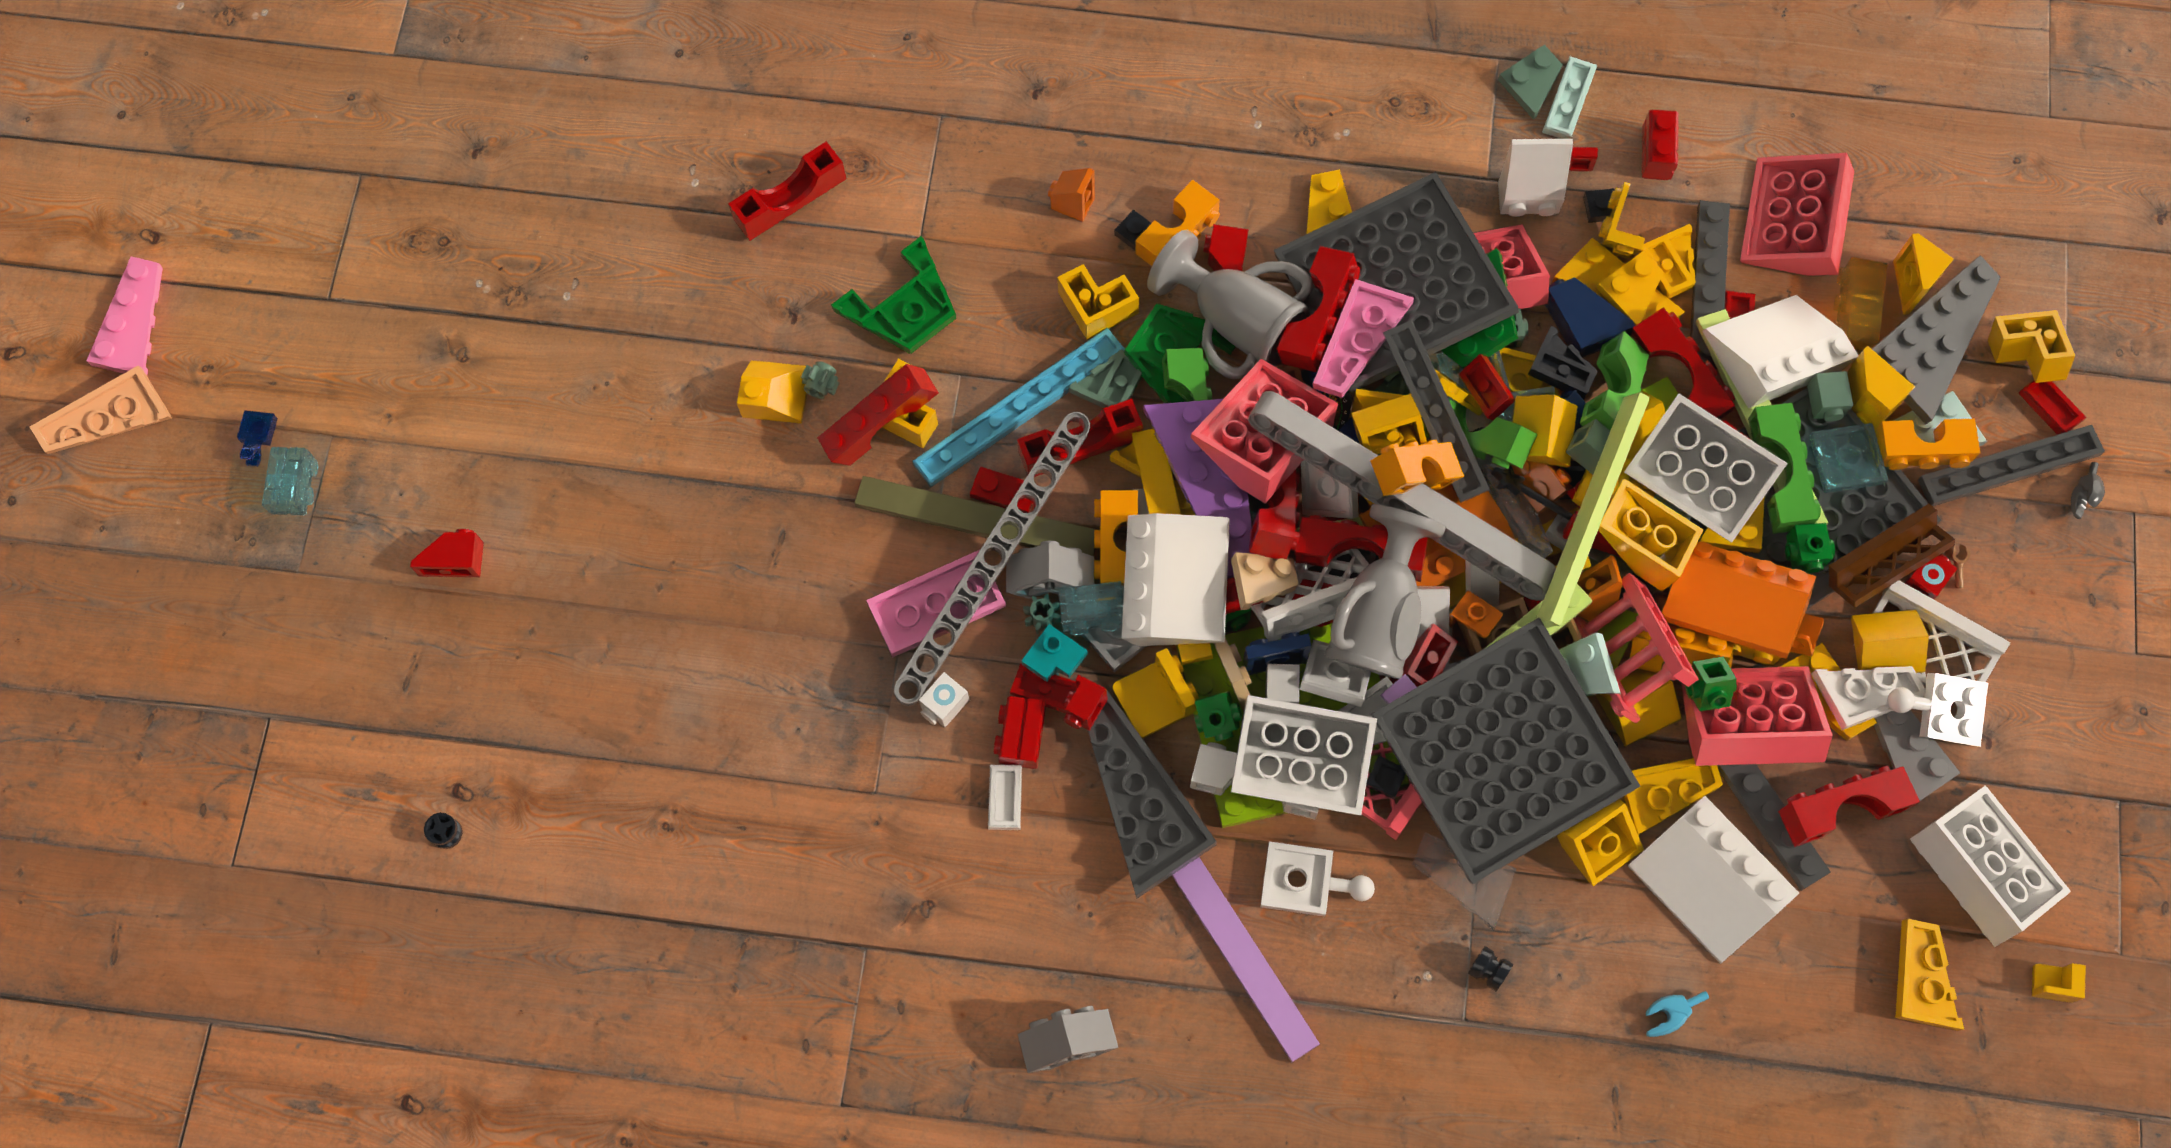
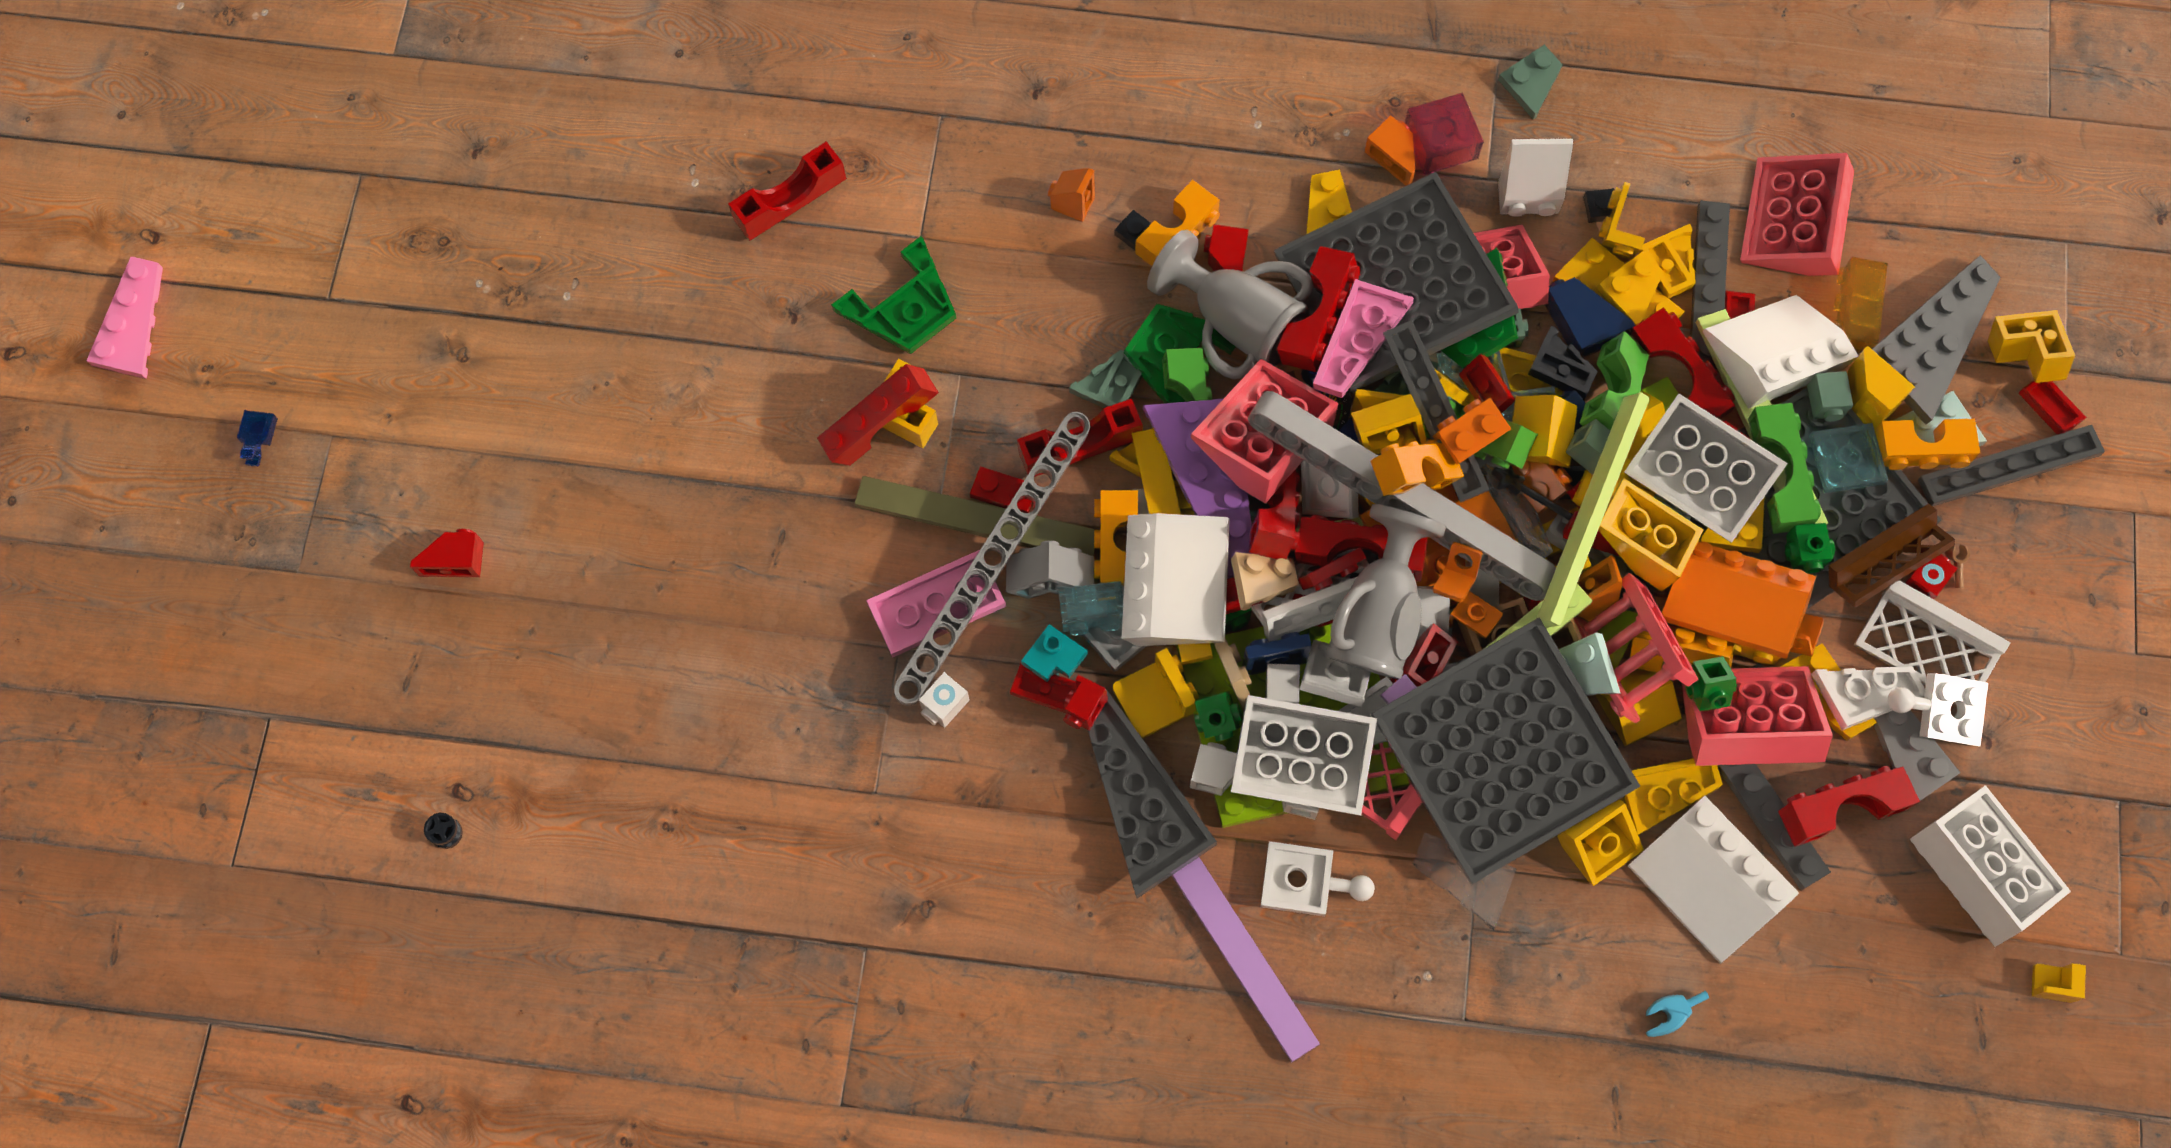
light nougat wing [30,366,172,454] -> none
clear light blue brick [262,447,318,515] -> none
yellow slope [737,360,807,424] -> none
sand green gear [800,361,840,399] -> none
medium azure tile [912,328,1125,487] -> none
white tile [988,765,1022,830] -> none
red brick [993,696,1046,769] -> none
light grey brick [1018,1006,1119,1073] -> none
sand green gear [1023,594,1061,635] -> none
yellow brick [1057,264,1139,340] -> none
black tile [1366,756,1406,799] -> none
black wheel [1468,946,1513,992] -> none
light aqua tile [1542,56,1597,139] -> none
red tile [1569,147,1598,171] -> none
red brick [1642,109,1679,180] -> none
yellow slope [1851,610,1929,673] -> none
yellow slope [1893,233,1954,315] -> none
yellow wing [1895,919,1964,1031] -> none
dark grey hand [2071,462,2105,519] -> none
none -> red plate [1298,547,1366,591]
none -> orange slope [1364,115,1415,186]
none -> clear pink brick [1405,92,1484,175]
none -> orange bracket [1432,398,1511,465]
none -> orange bracket [1432,542,1483,602]

